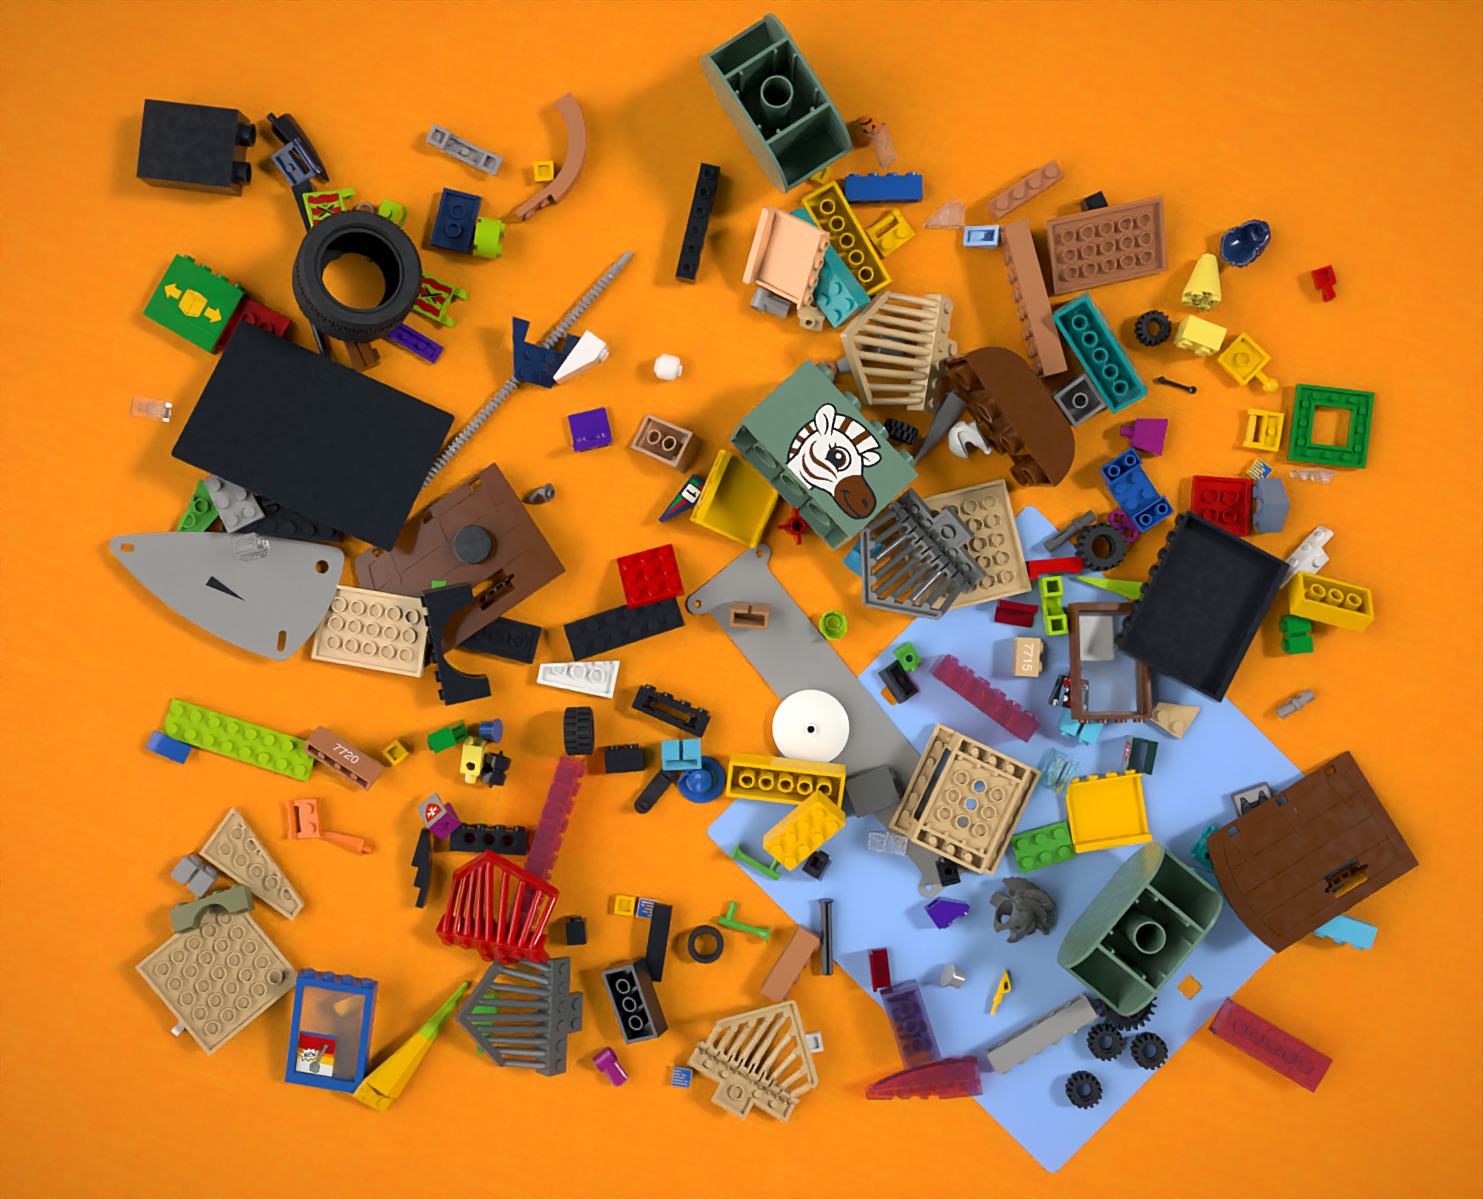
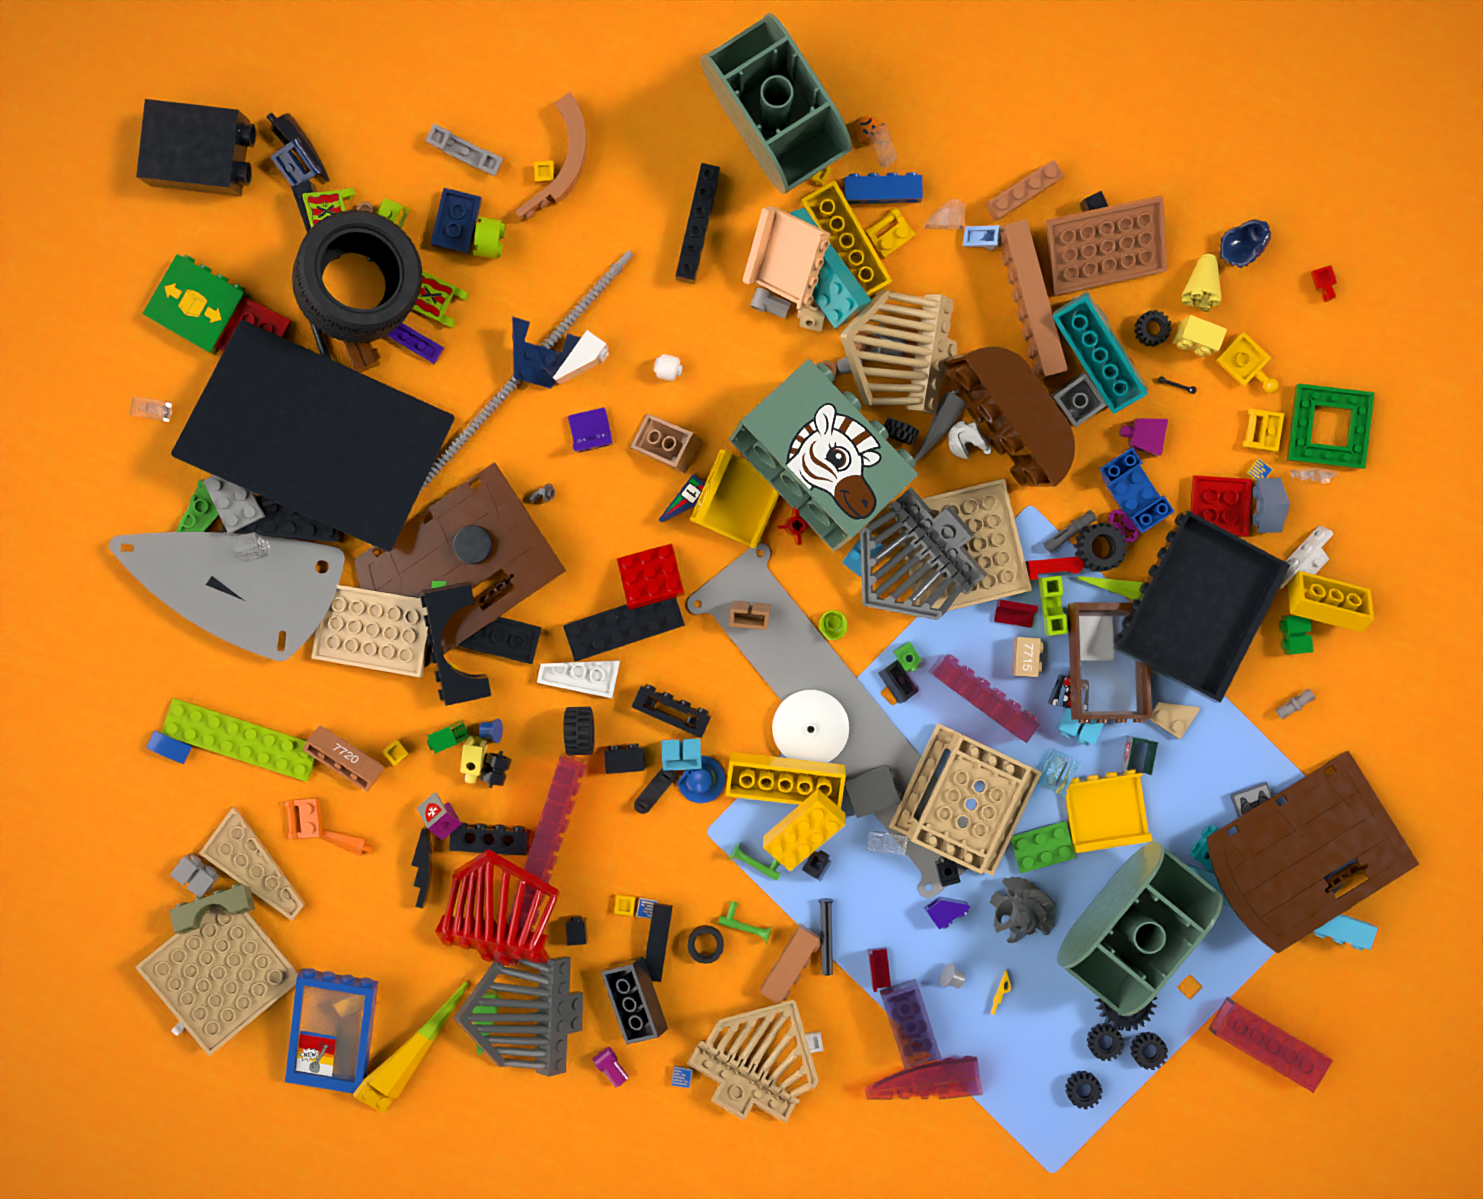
light grey brick [984,993,1098,1075] -> none

